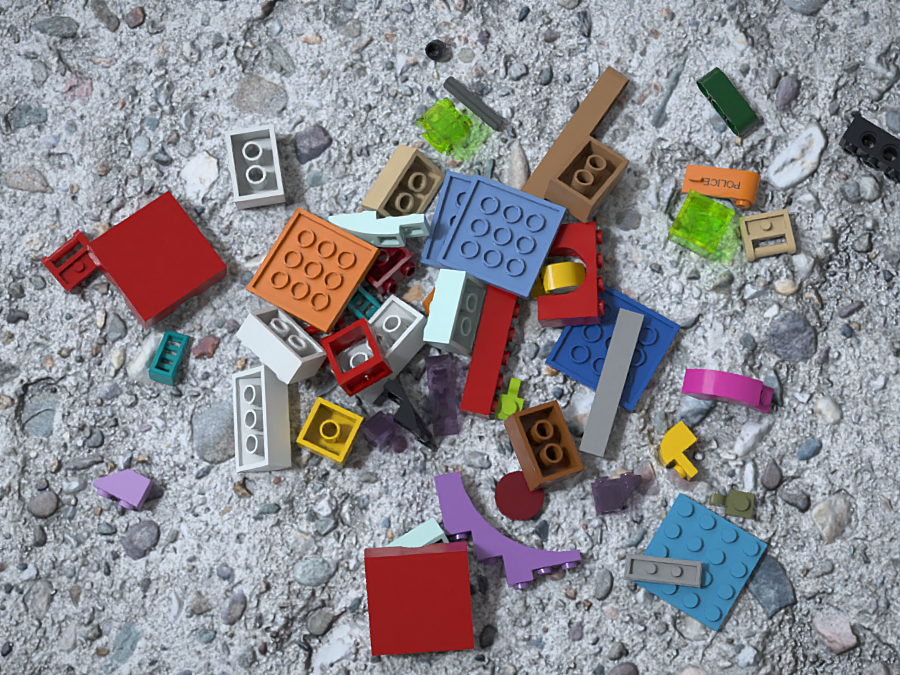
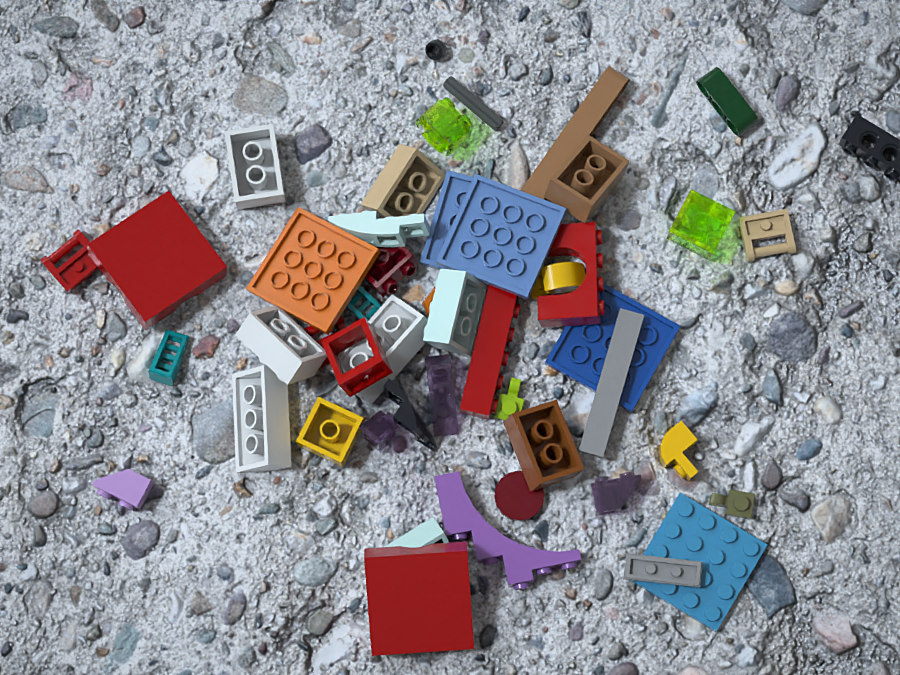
dark pink arch [681,369,774,413] -> none
orange door [682,164,761,210] -> none

